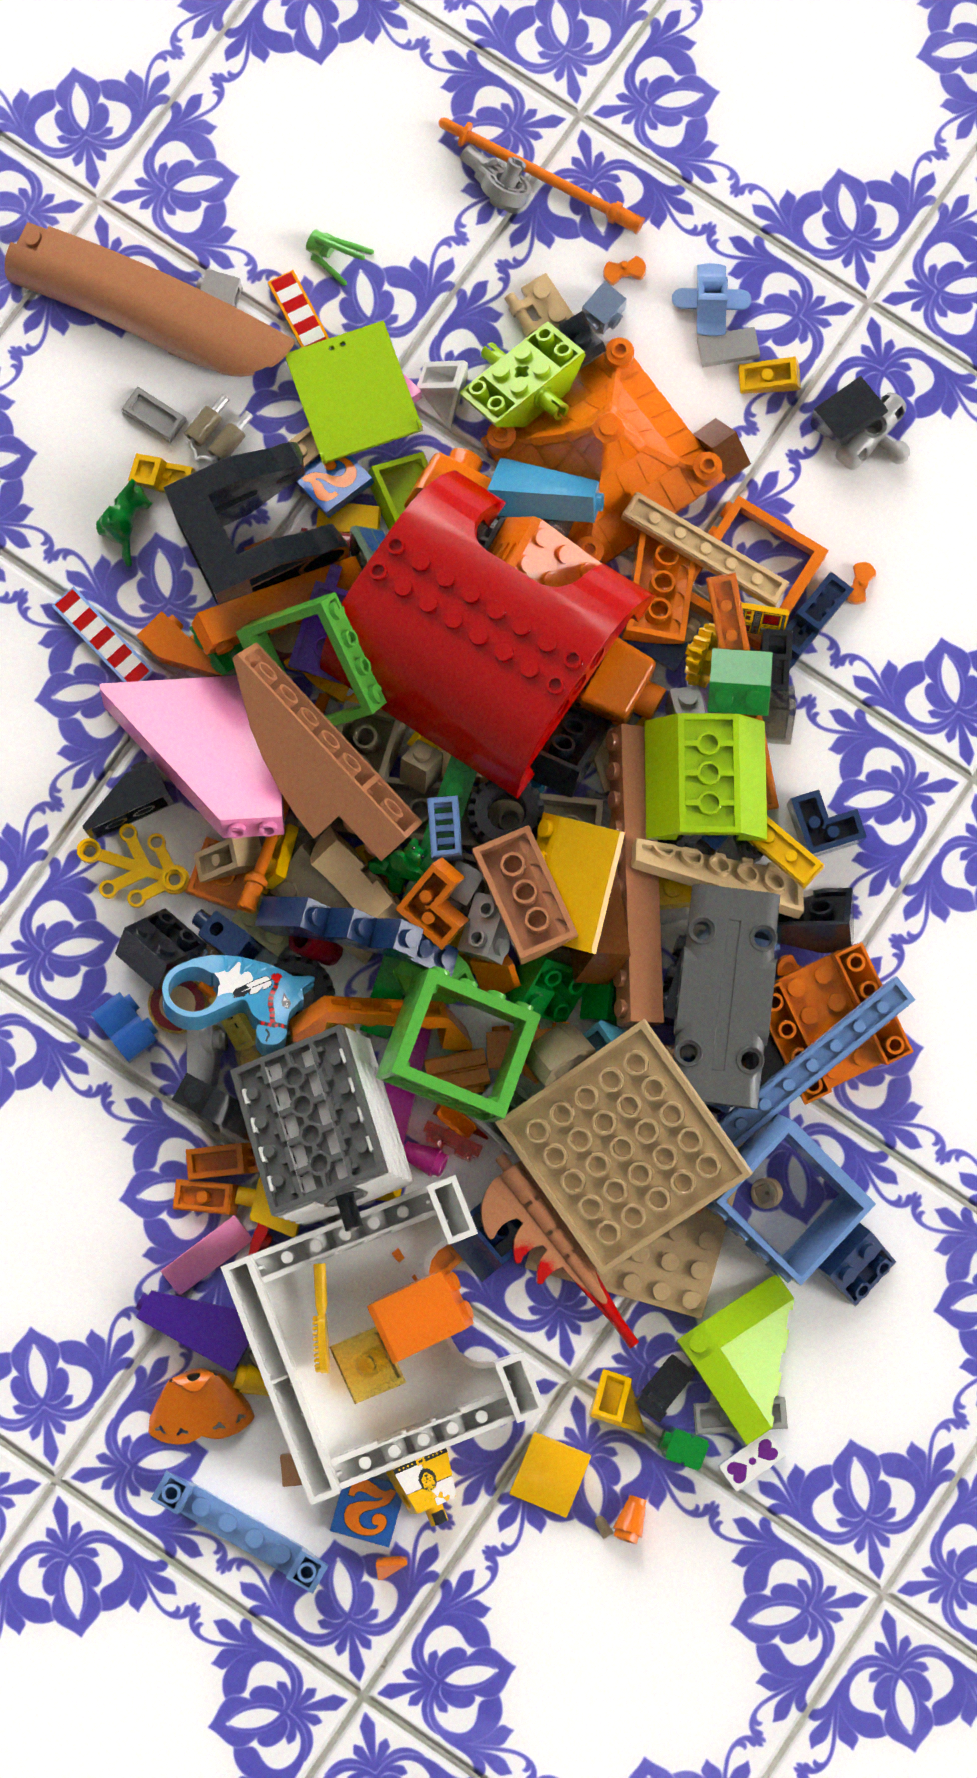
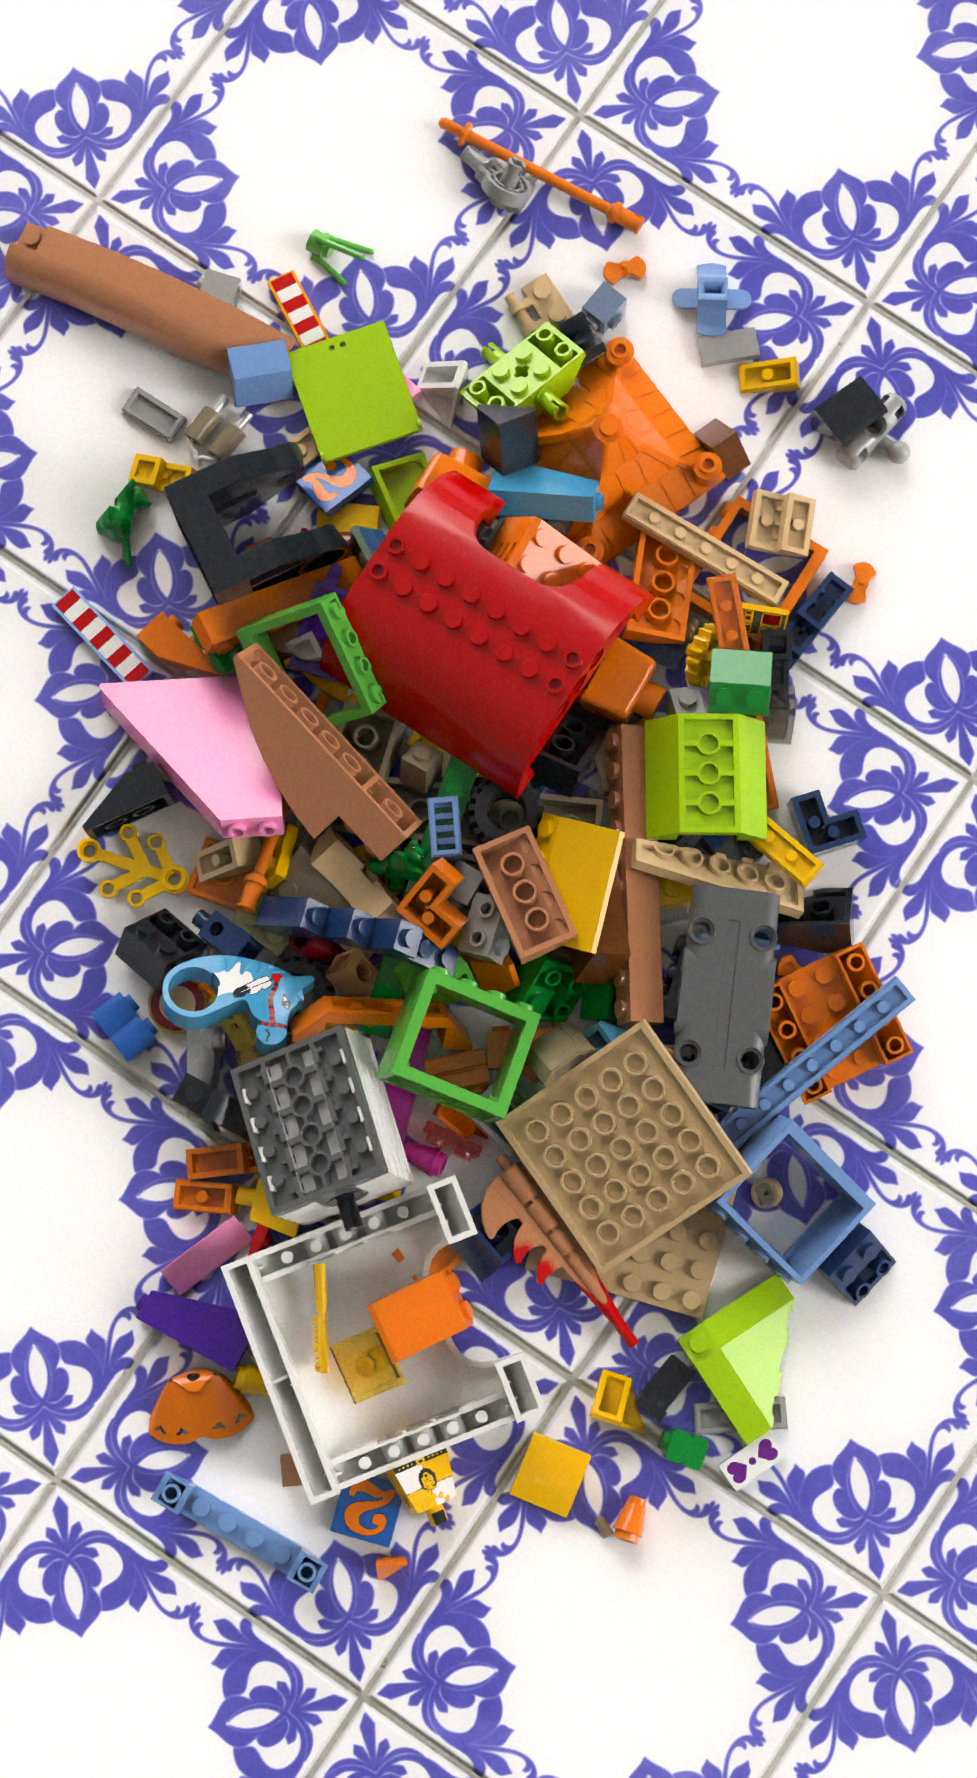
none -> medium blue slope [226,339,293,408]
none -> light grey tile [285,631,322,661]
none -> medium nougat brick [325,948,379,997]
none -> black slope [477,404,540,476]
none -> tan slope [744,488,816,557]

